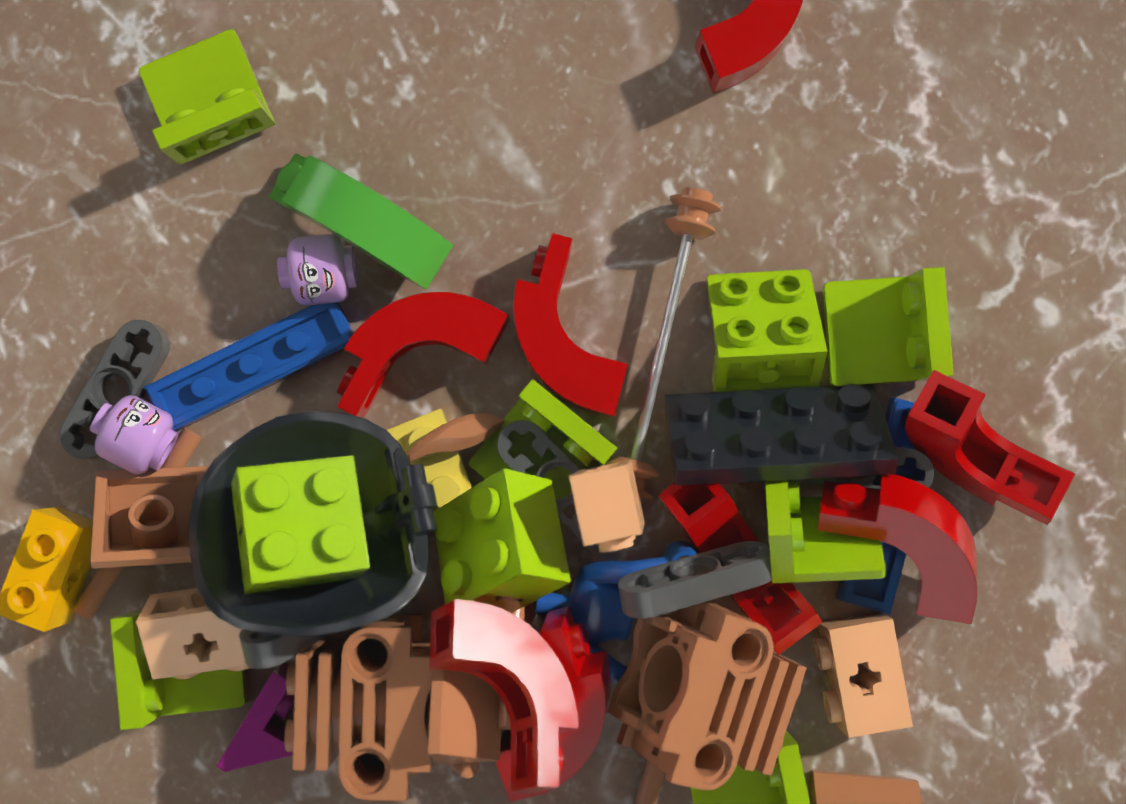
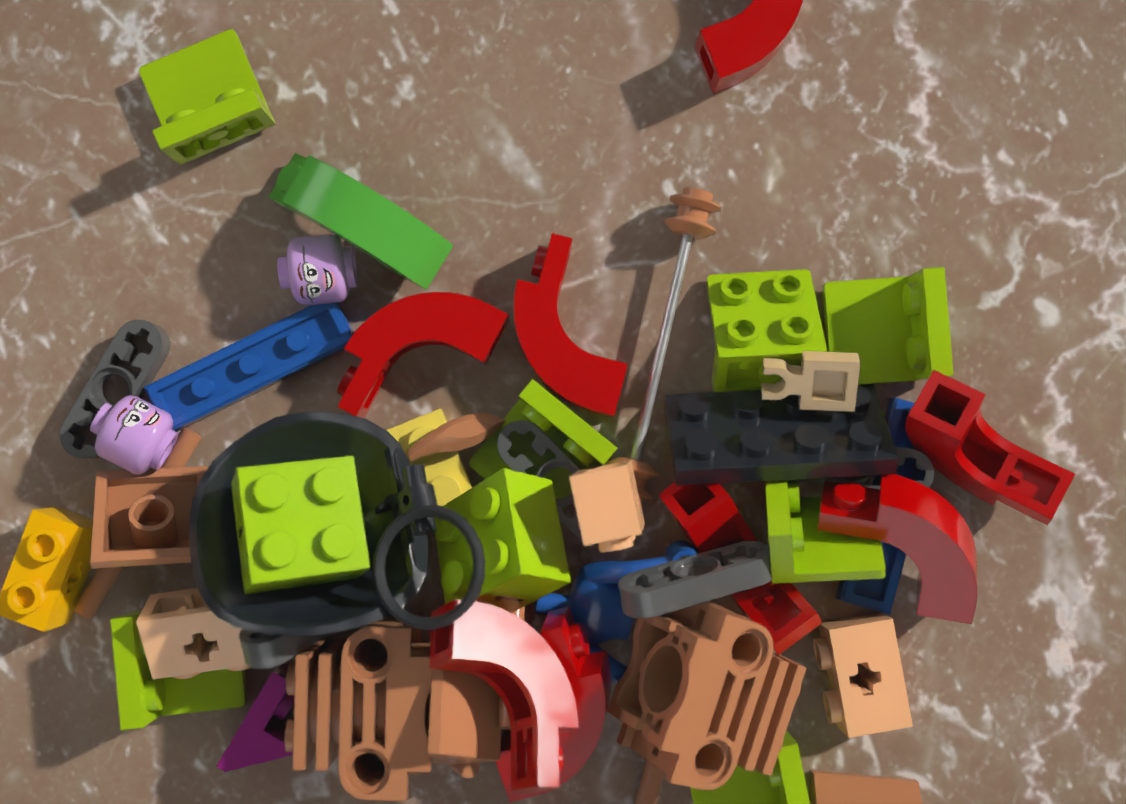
none -> black tyre [373,505,485,630]
none -> tan plate [761,351,860,412]

